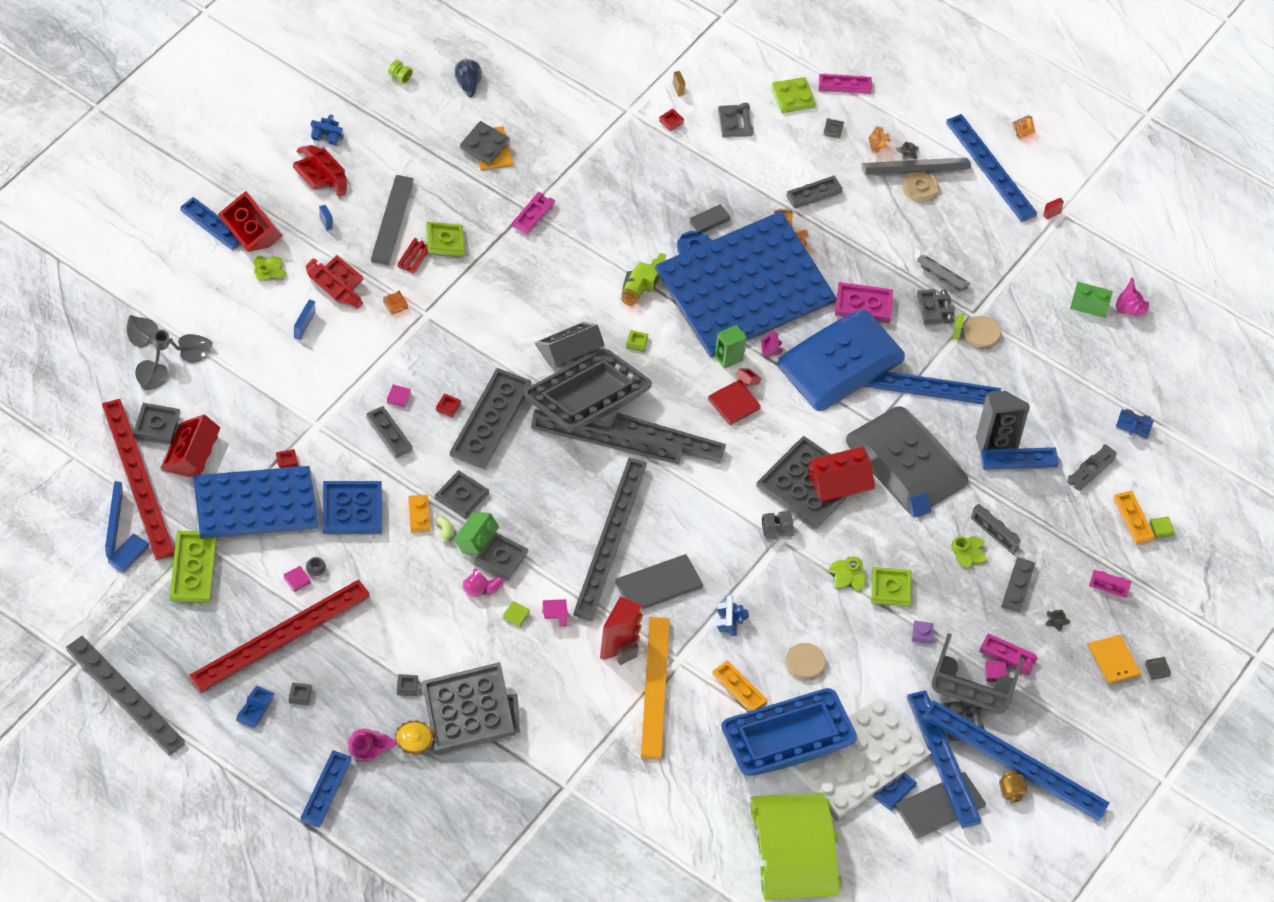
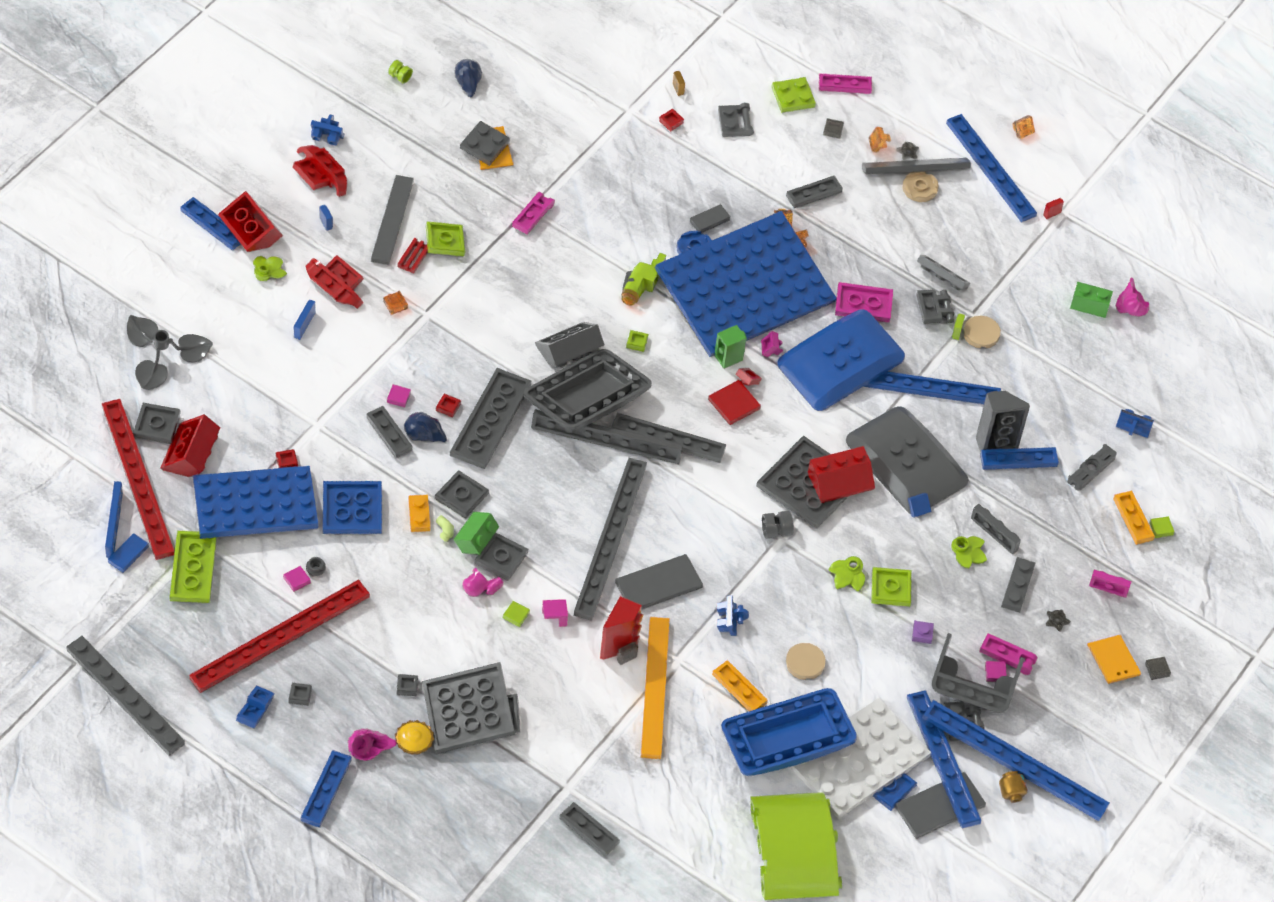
none -> dark blue hair [404,412,447,442]
none -> dark grey plate [559,802,620,857]

